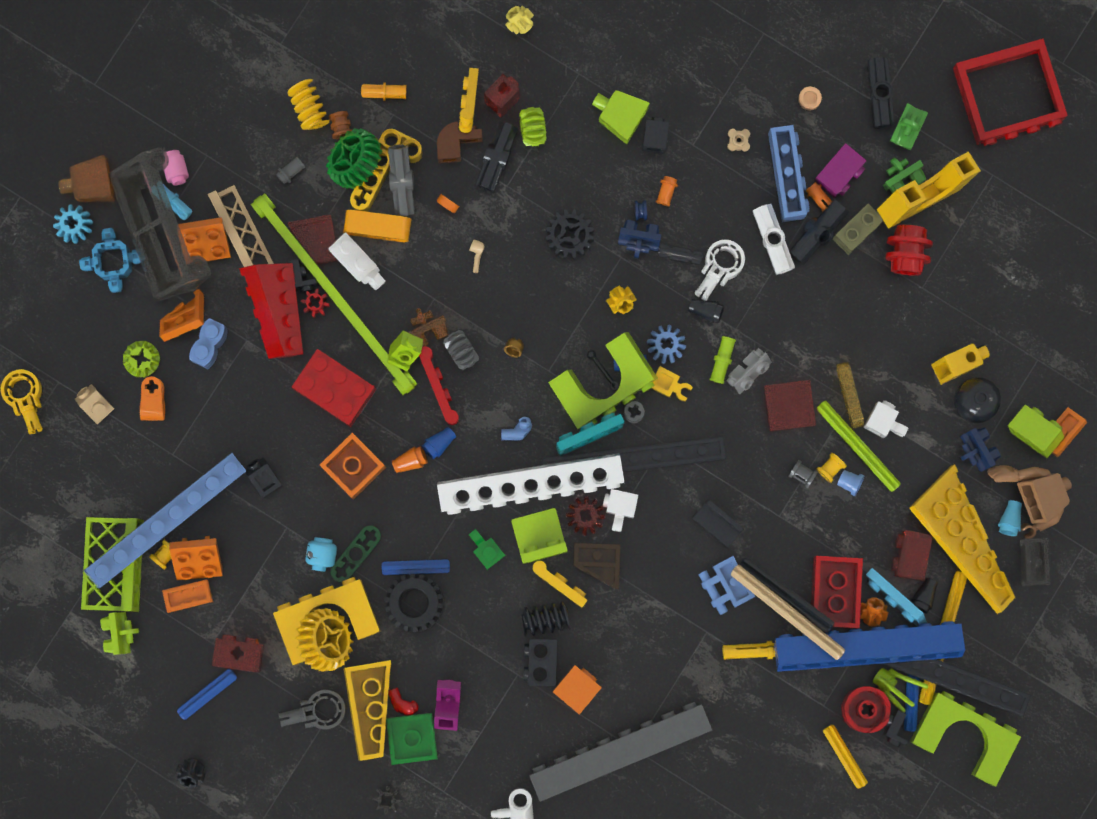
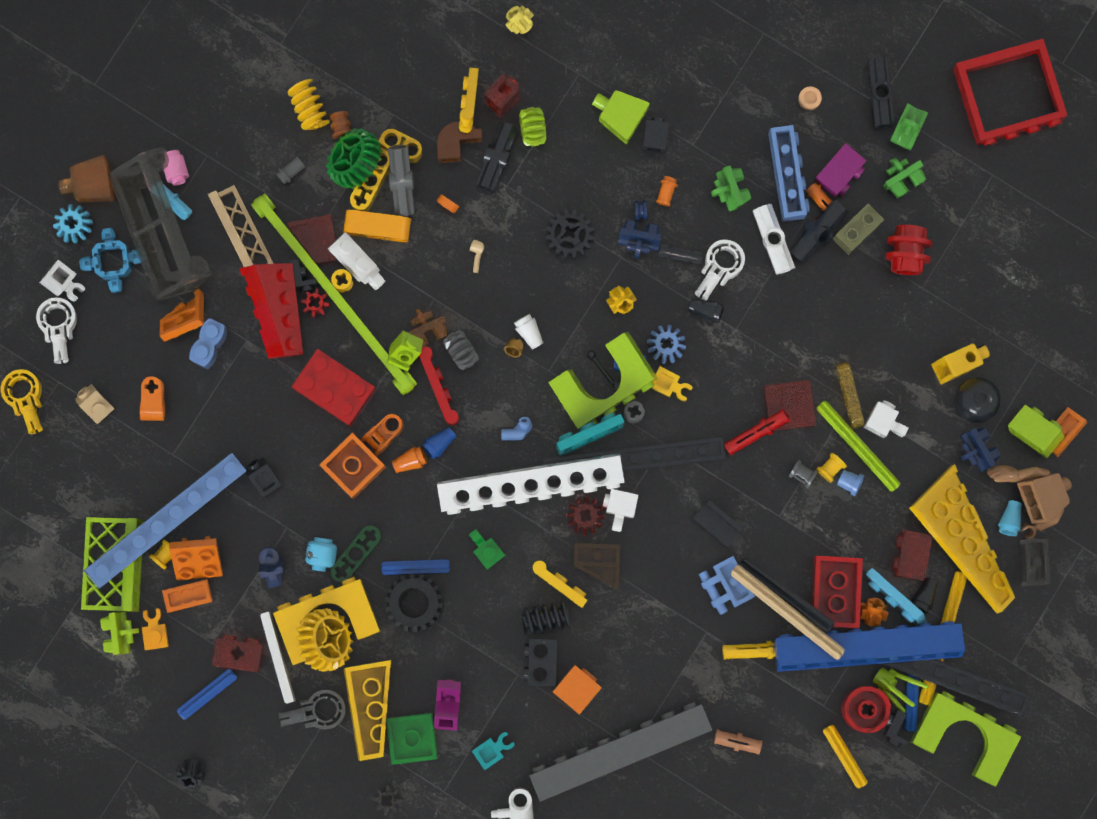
lime gear [123,341,160,377] -> none
orange plate [176,217,231,265] -> none
light orange axle [361,82,407,101] -> none
red arm [388,688,418,716] -> none
lime bracket [511,508,568,564] -> none
lime pin [710,336,736,384] -> none
light grey hinge [726,348,772,394] -> none
tan plate [727,129,750,152] -> none
yellow arch [876,151,981,229] -> none
none -> white pin [36,297,77,364]
none -> white brick [39,260,85,302]
none -> light orange plate [142,608,169,650]
none -> dark blue hips [259,547,284,588]
none -> white tile [260,612,296,704]
none -> yellow bush [331,269,353,293]
none -> orange piece [361,414,404,456]
none -> teal plate [472,732,515,770]
none -> white cone [514,314,544,349]
none -> bright green hips [711,166,751,212]
none -> nougat pin [714,730,762,755]
none -> red pin [724,409,790,455]

